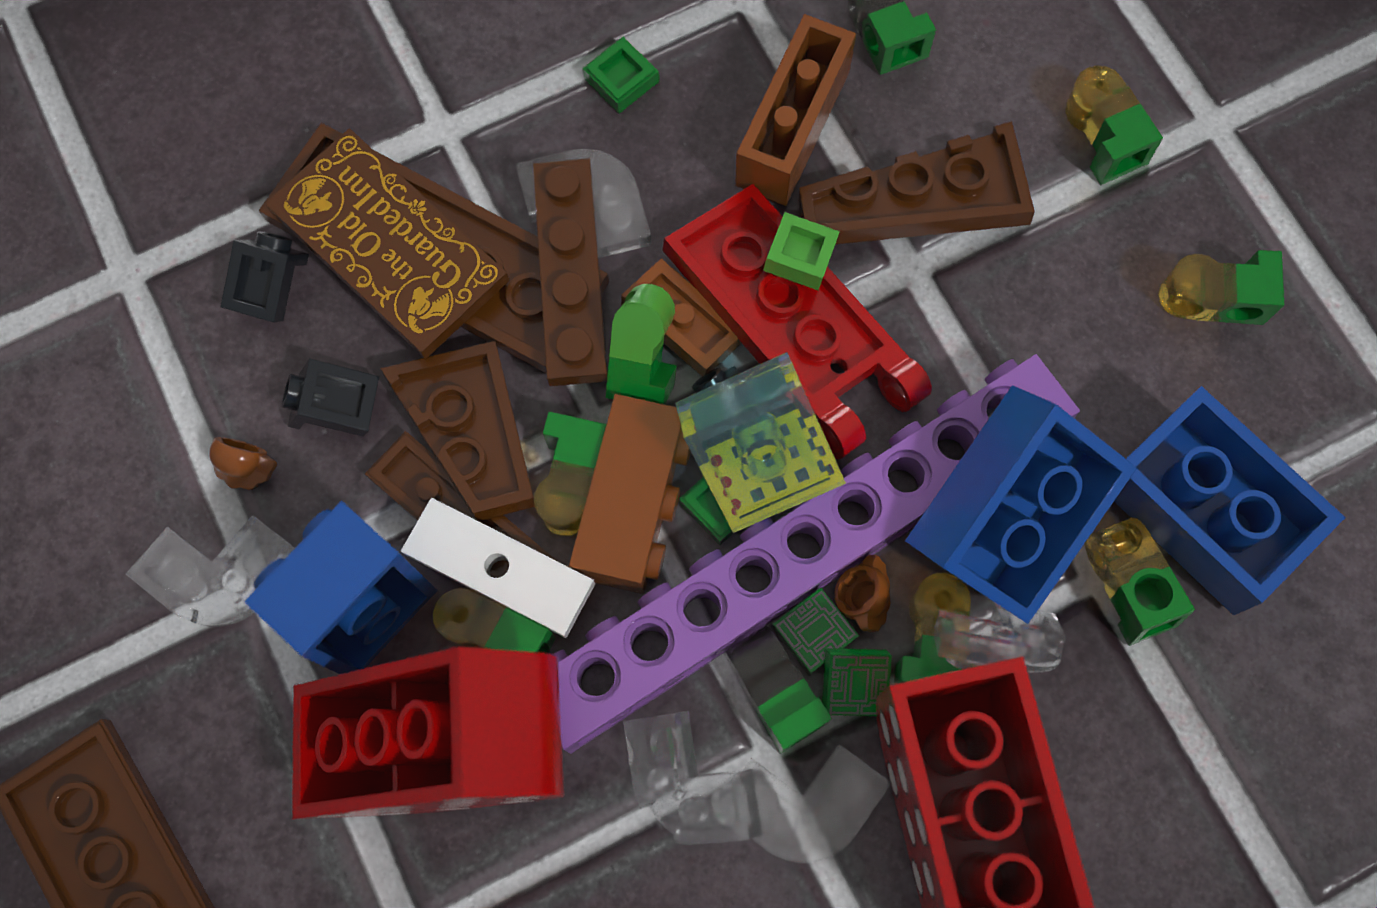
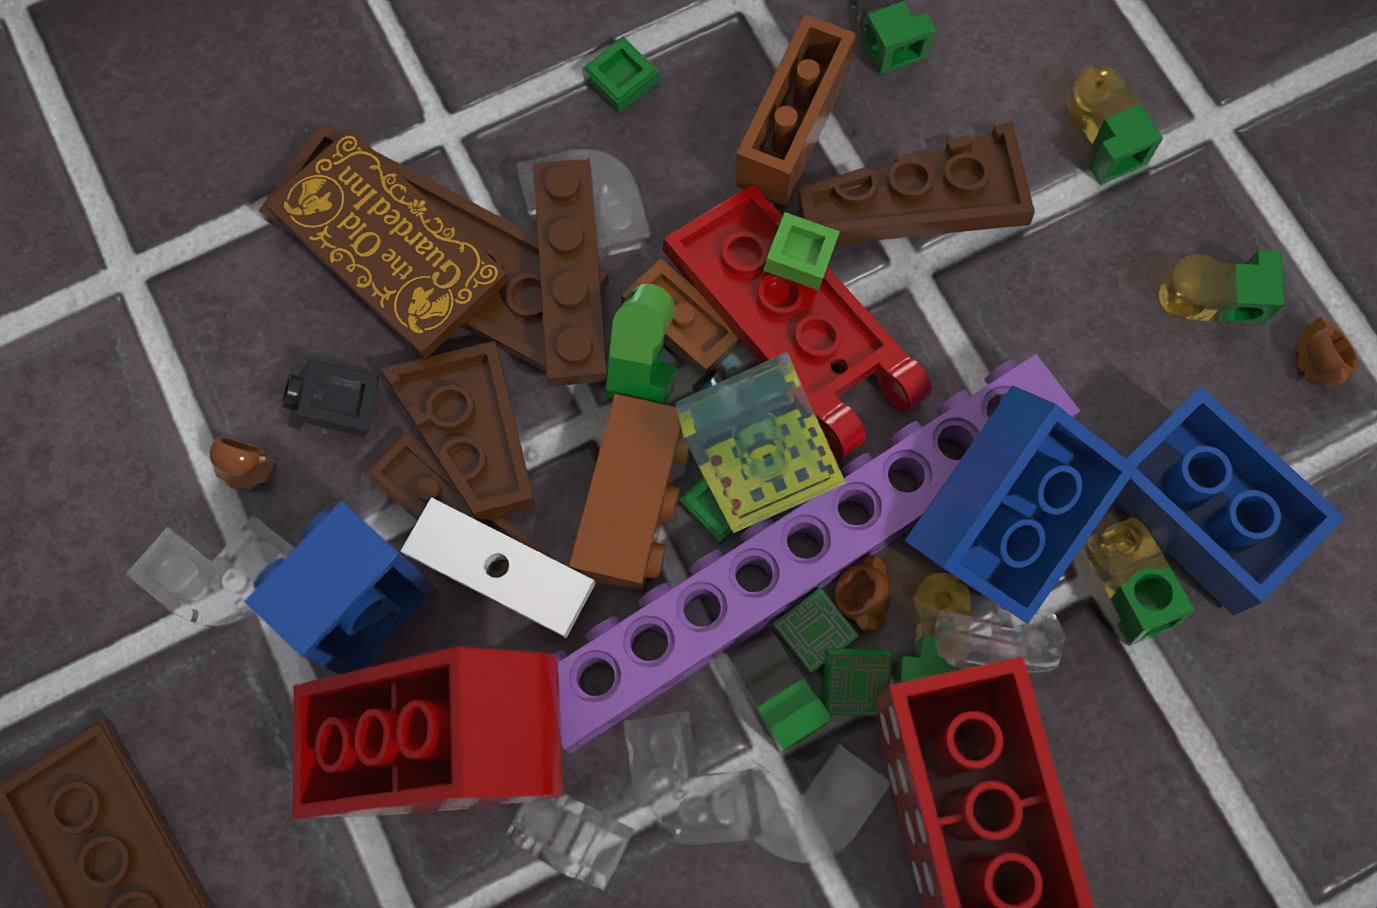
black bracket [220,232,309,323] -> none
clear yellow leg [433,588,556,654] -> none
leg [534,411,607,536] -> none
none -> clear brick [505,793,634,890]
none -> dark orange piece [1296,317,1359,388]

